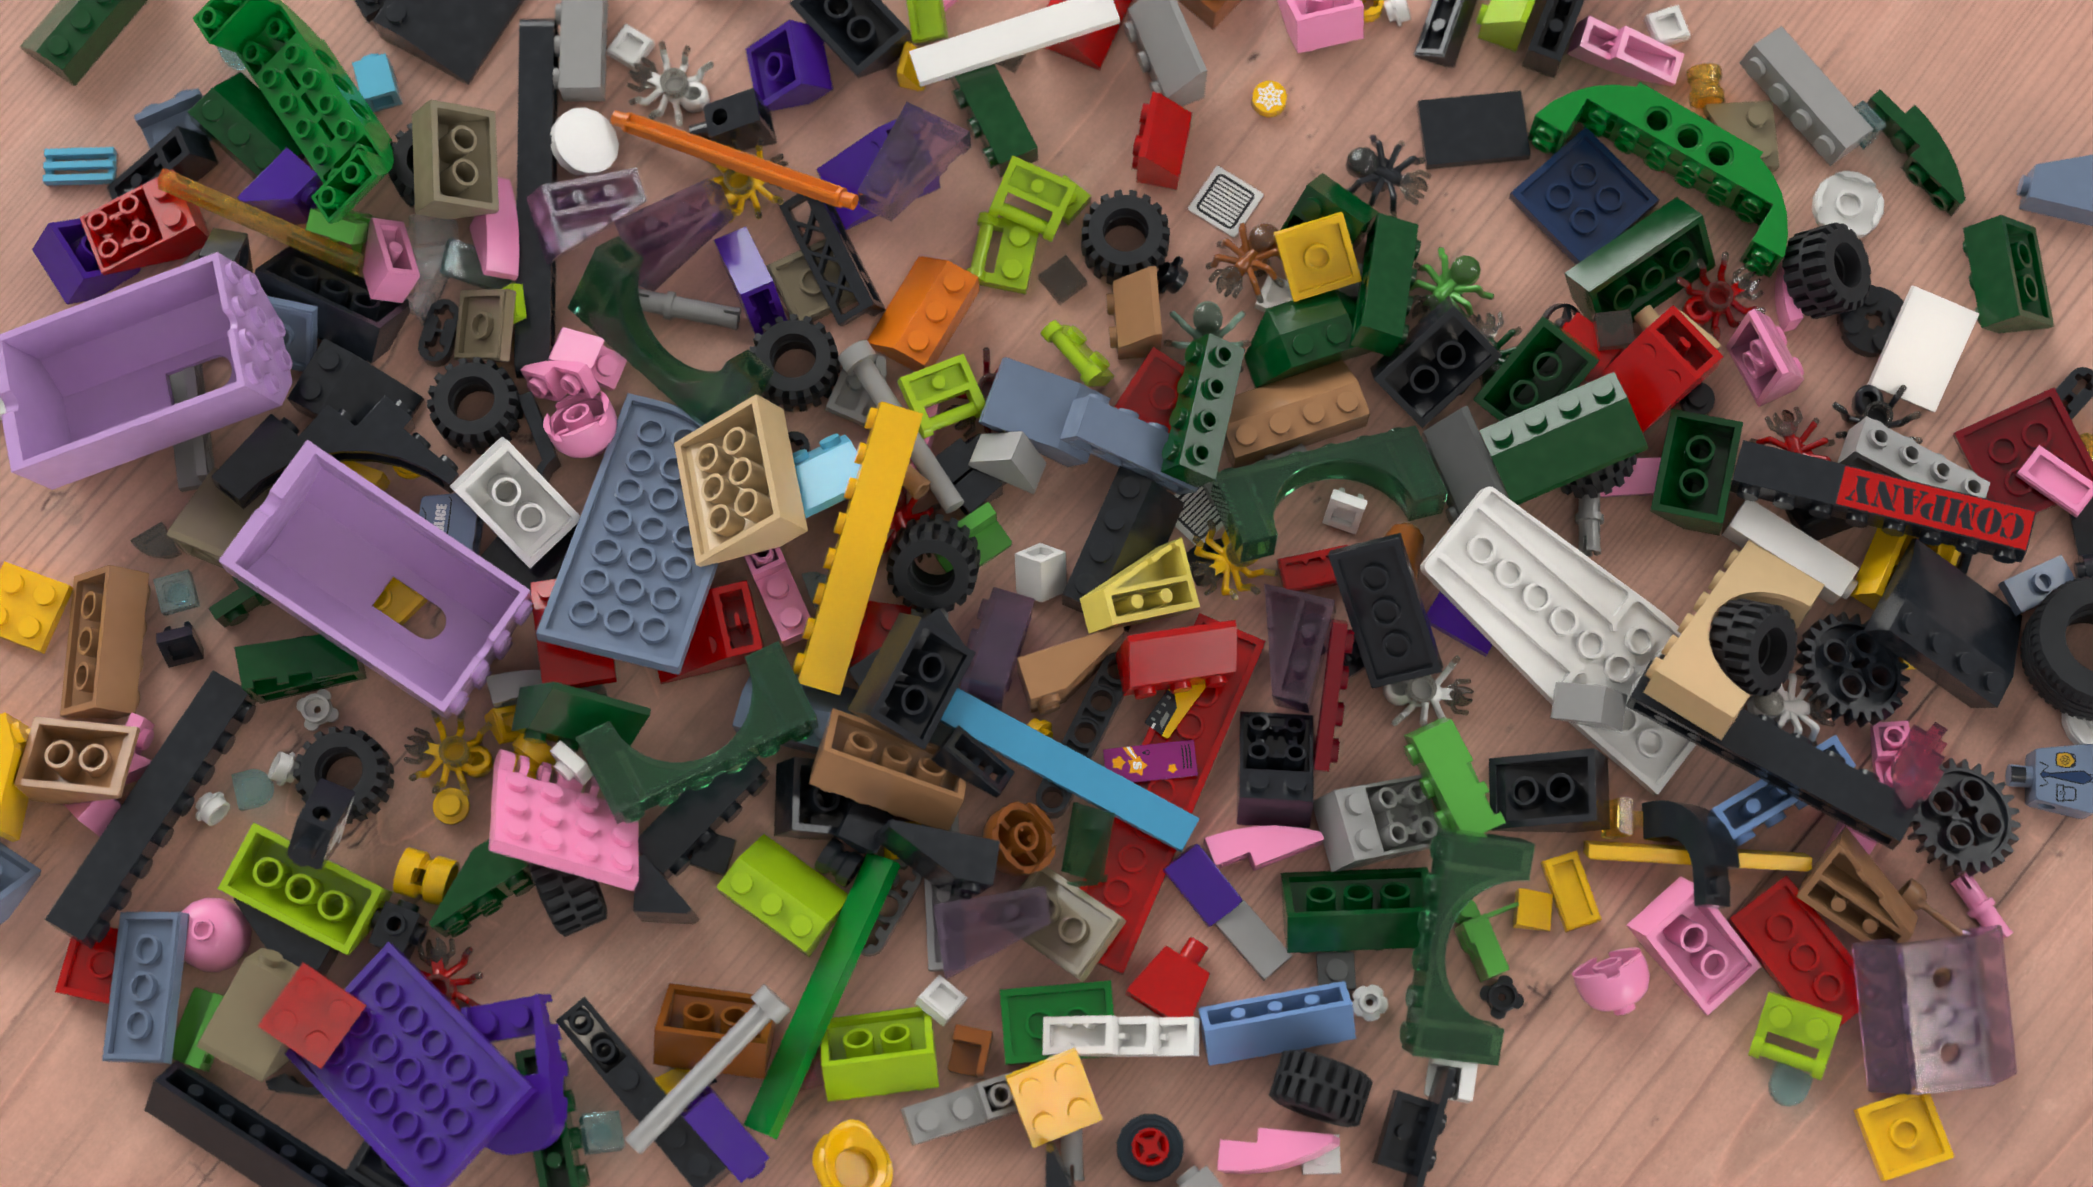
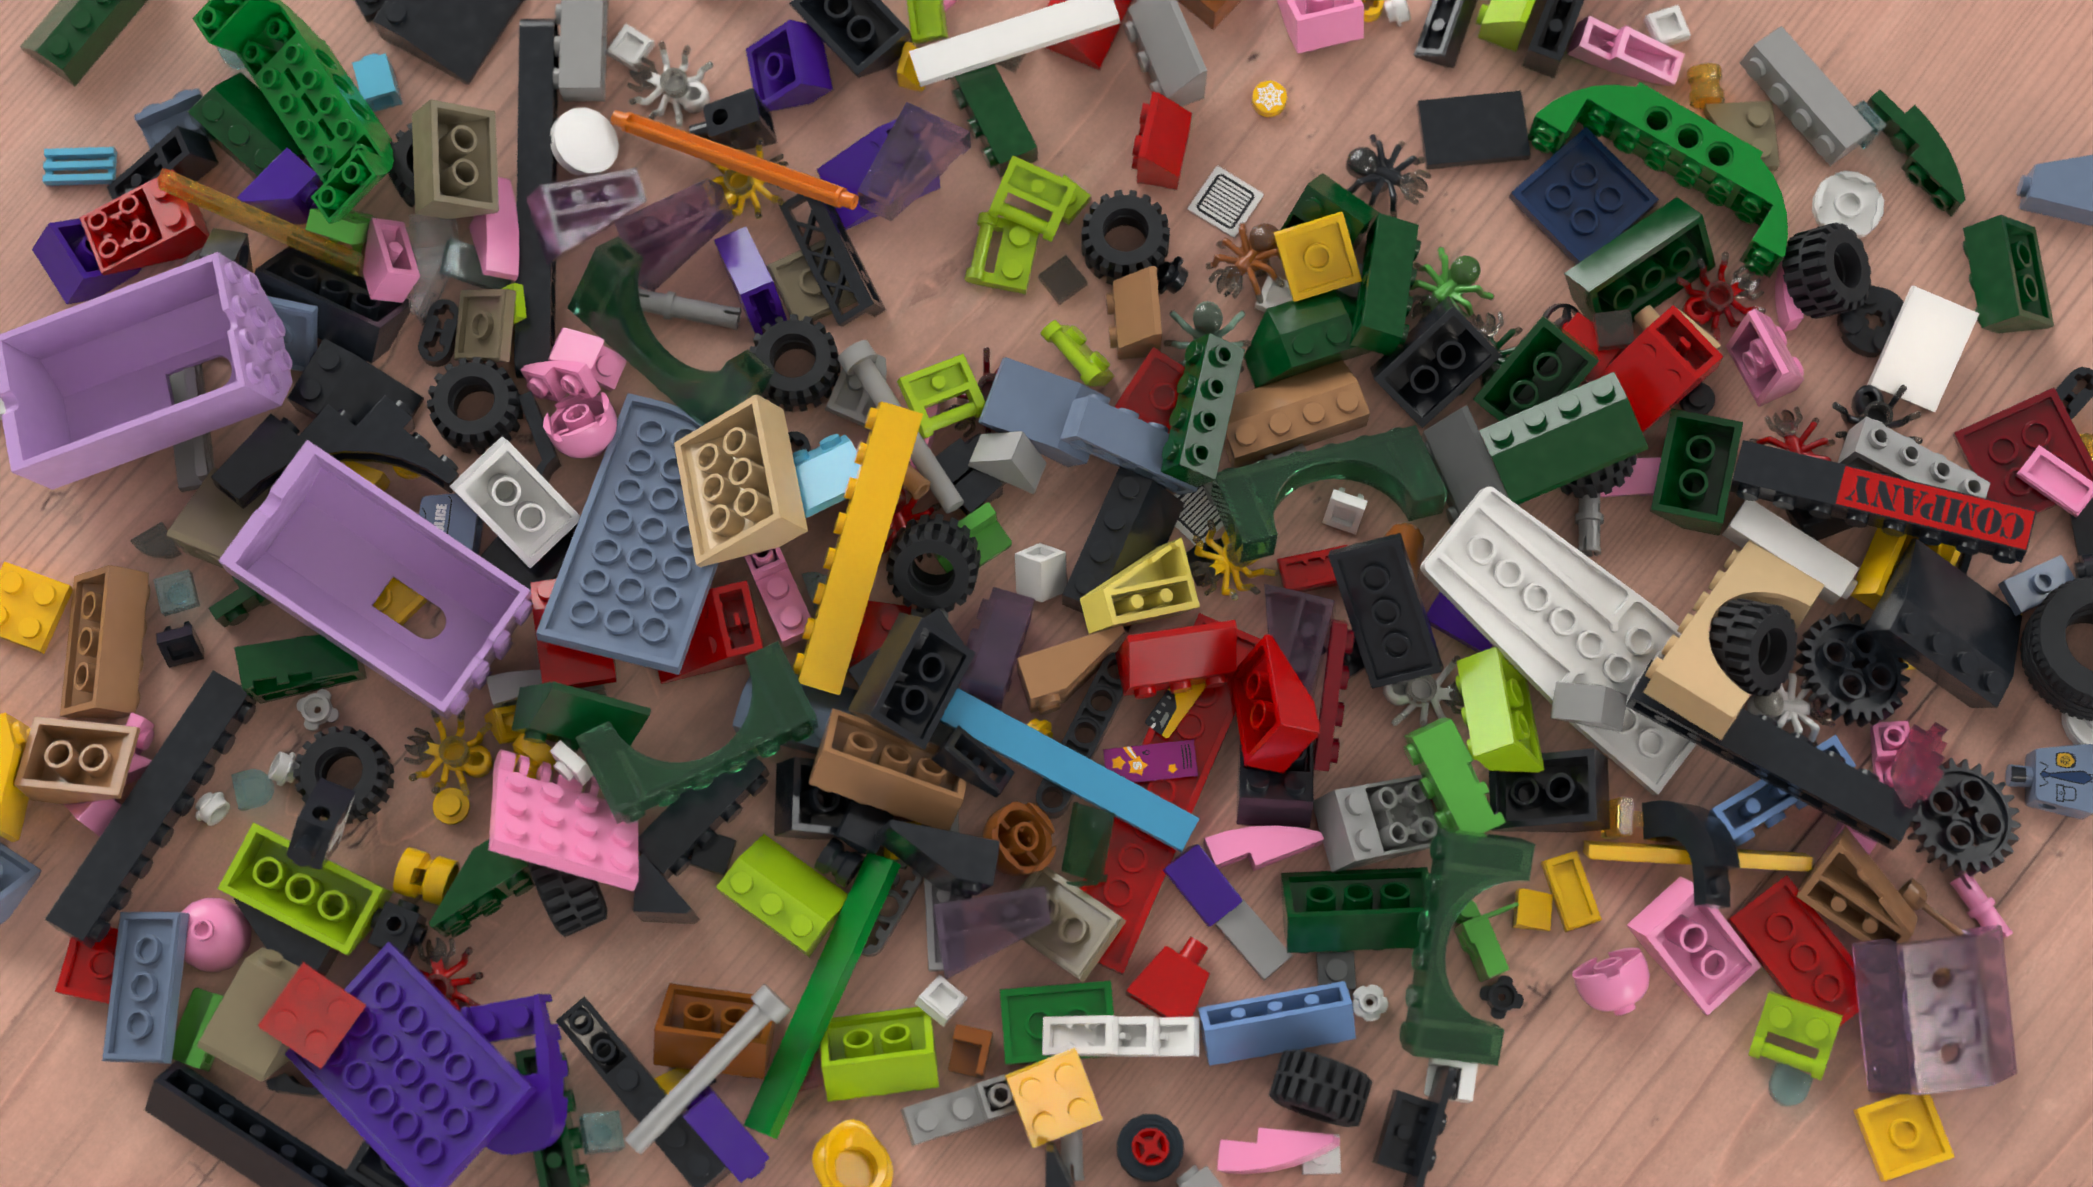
orange slope [867,256,980,372] -> none
none -> red slope [1230,634,1320,773]
none -> lime slope [1455,647,1544,773]

